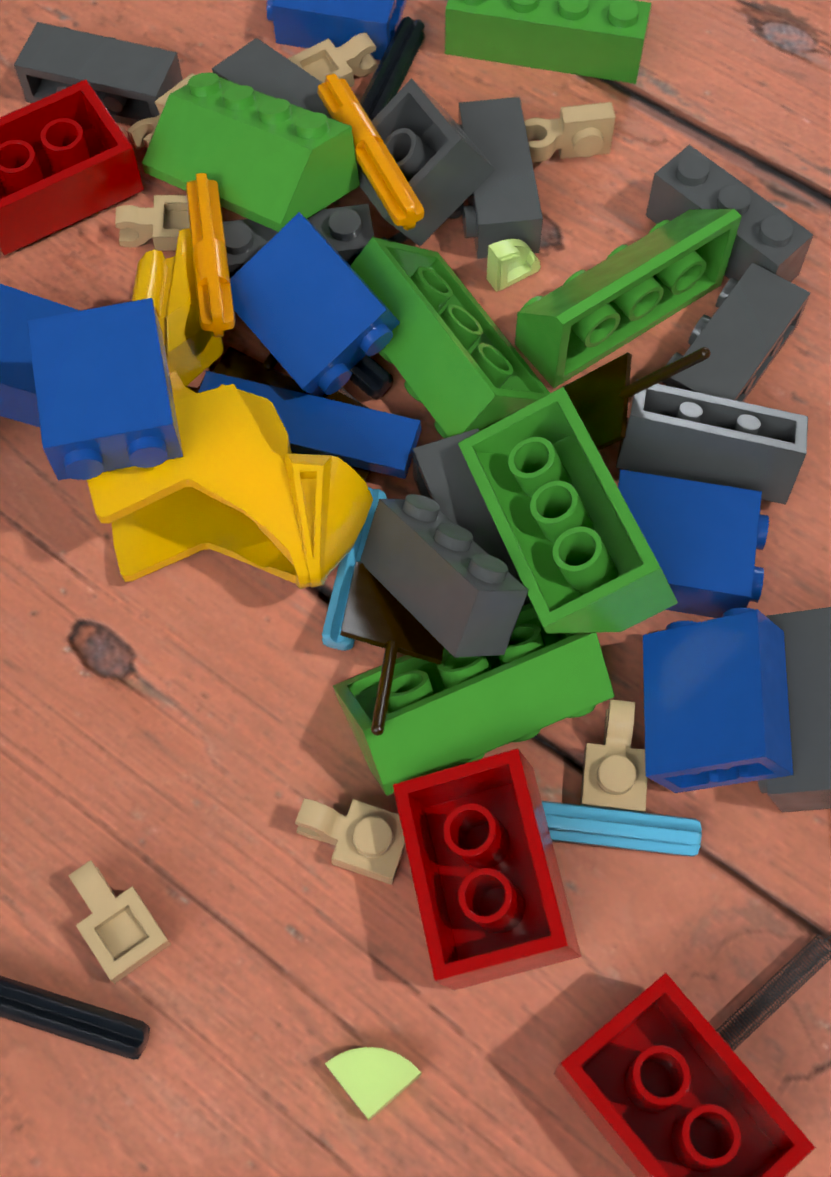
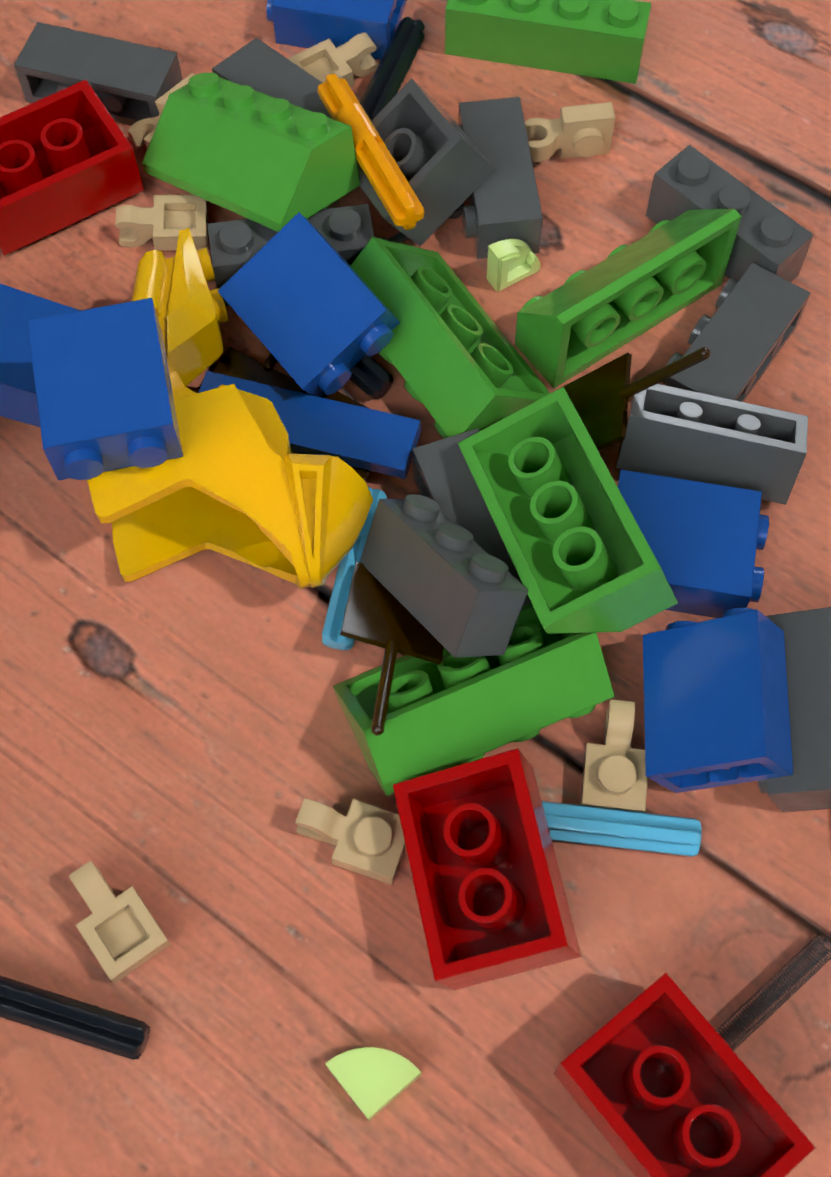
light orange axle [186,173,235,337] -> none

